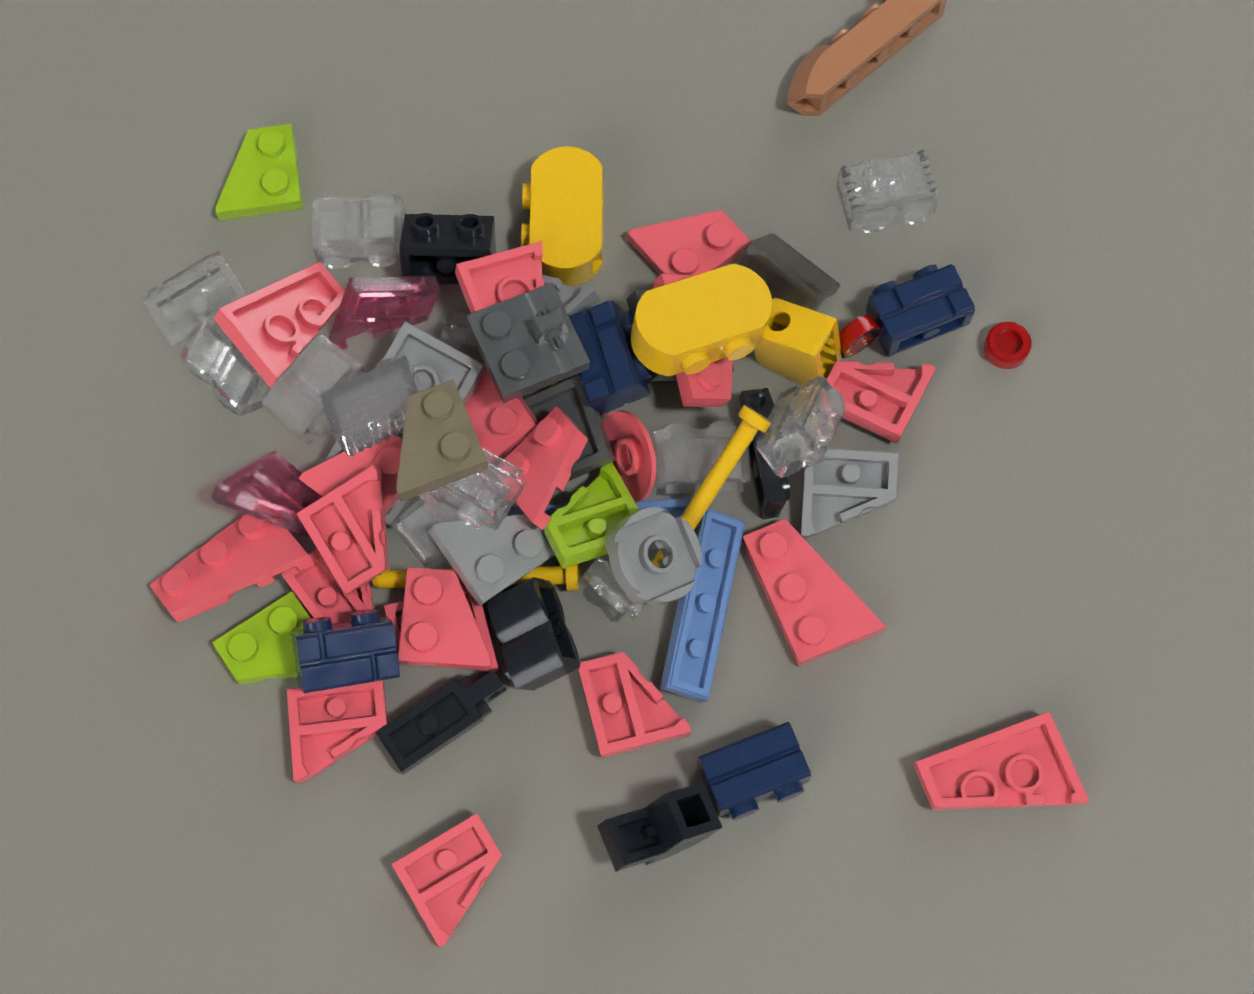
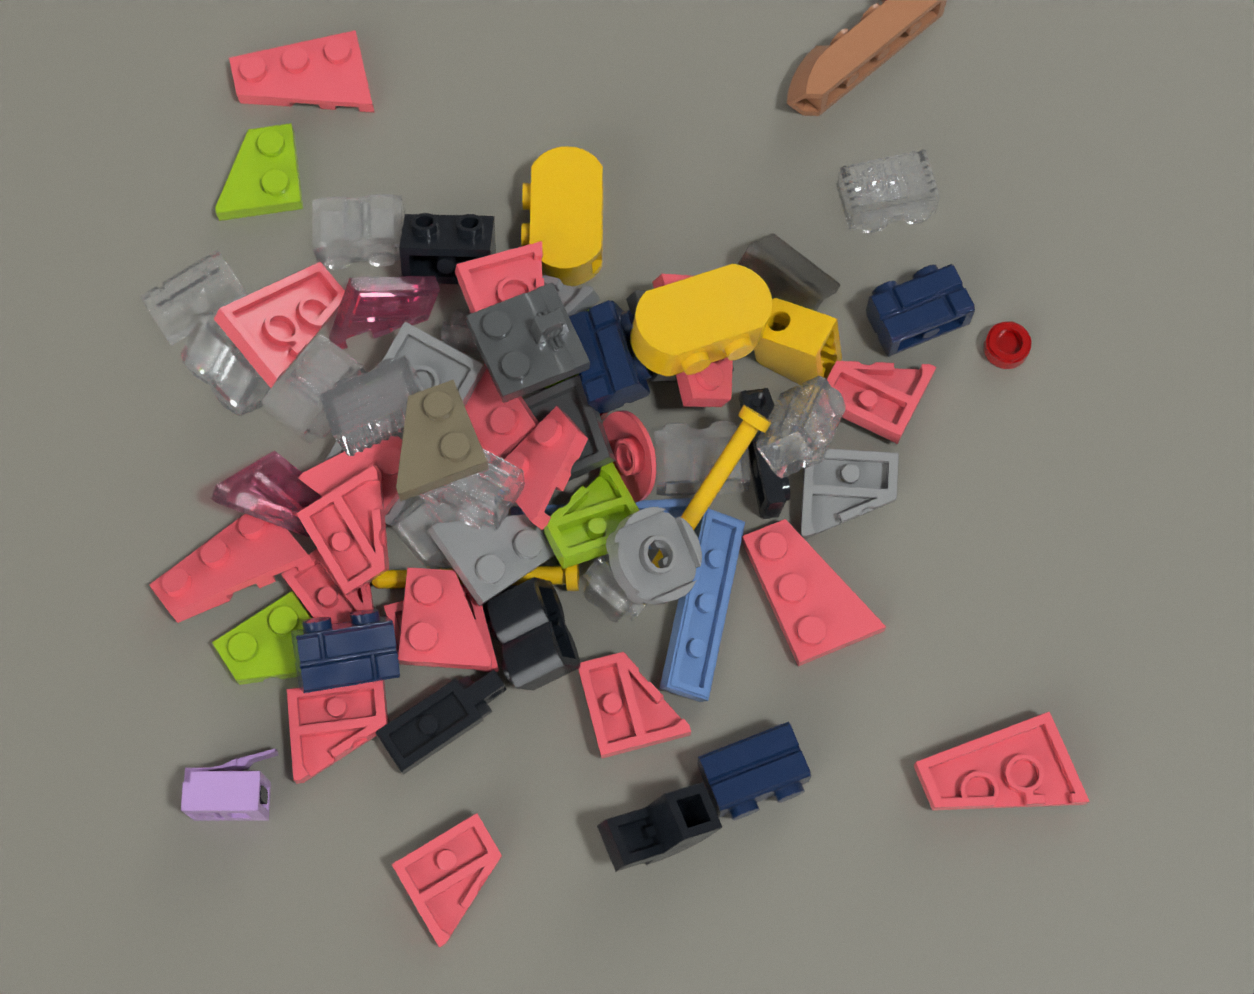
coral wing [627,210,751,276] -> none
red tile [839,315,881,357] -> none
none -> lavender piece [181,749,278,821]
none -> coral wing [229,30,375,113]

